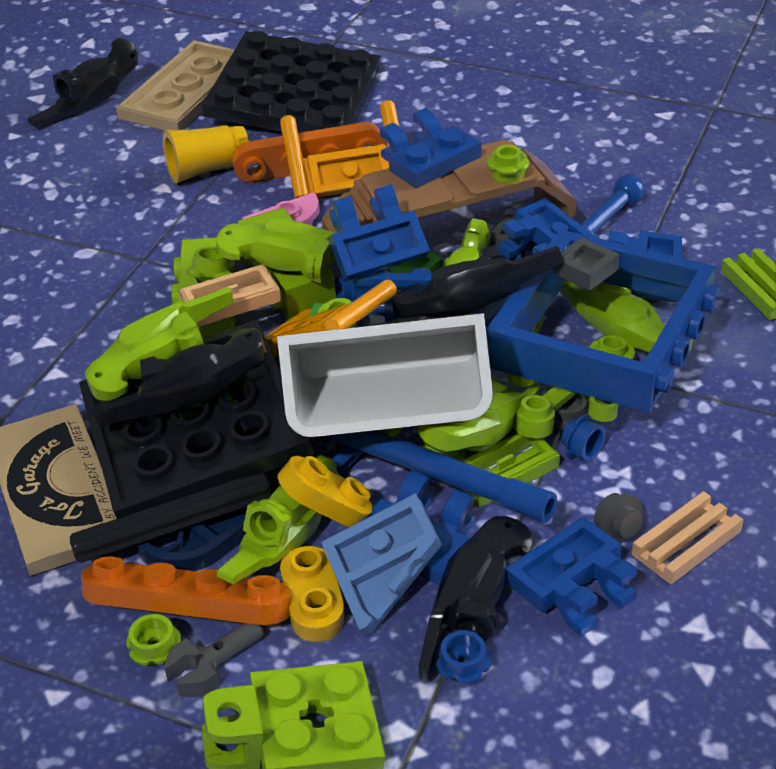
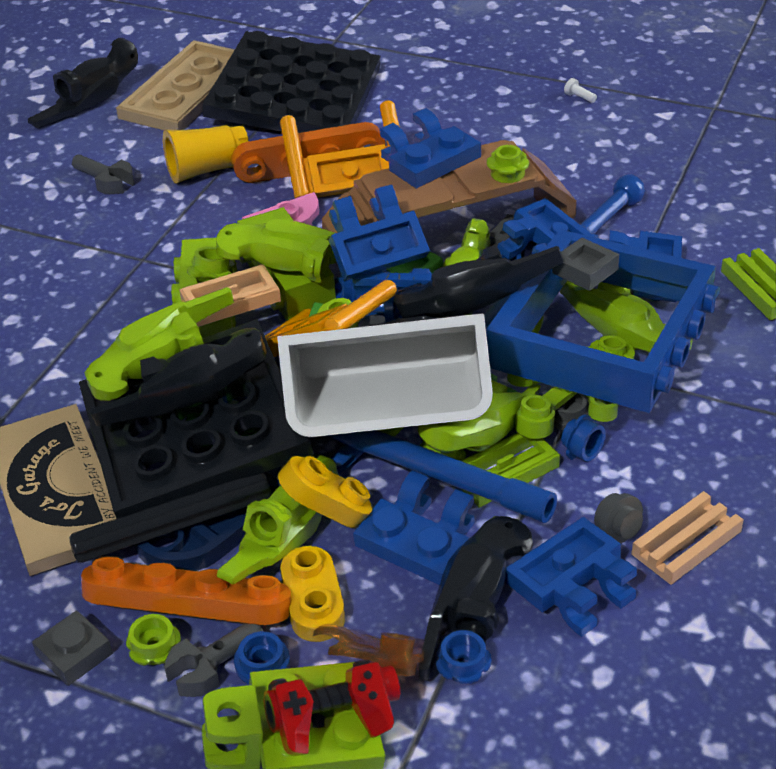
medium blue wing [321,493,442,637] -> none
none -> dark grey plate [32,610,113,686]
none -> dark grey bar [72,154,135,194]
none -> blue plate [234,631,290,684]
none -> red piece [264,660,400,756]
none -> clear orange plate [313,624,425,676]
none -> white piece [564,78,597,103]

